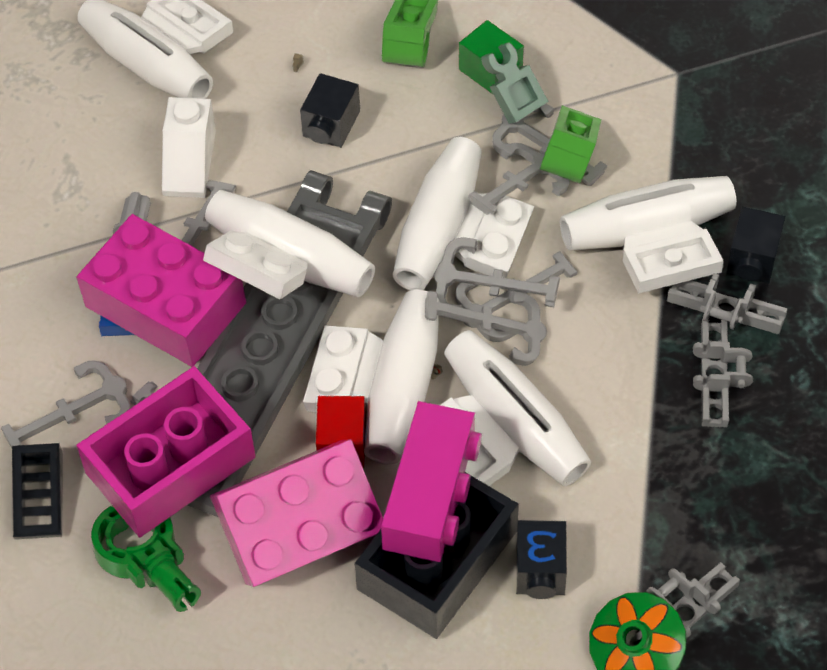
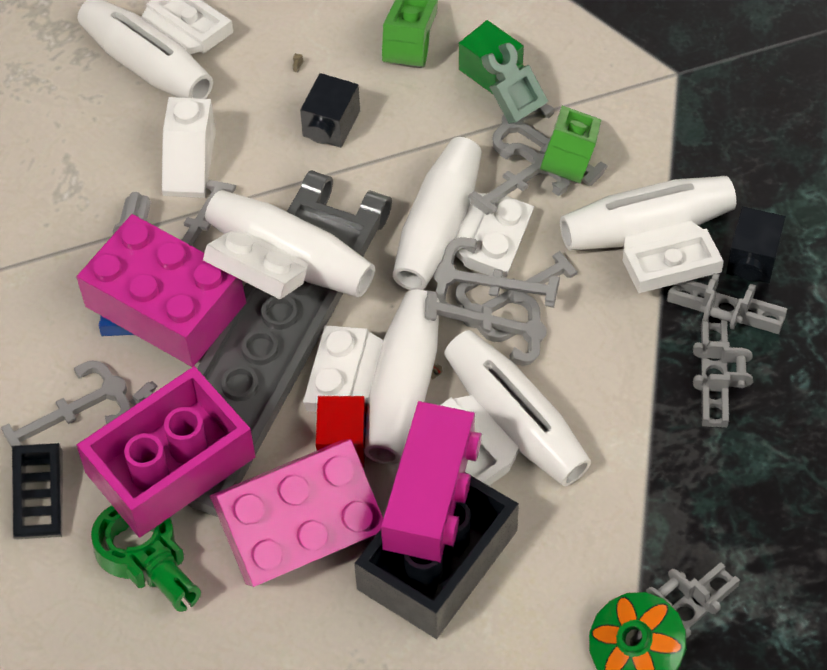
black brick [516,520,567,599] -> none

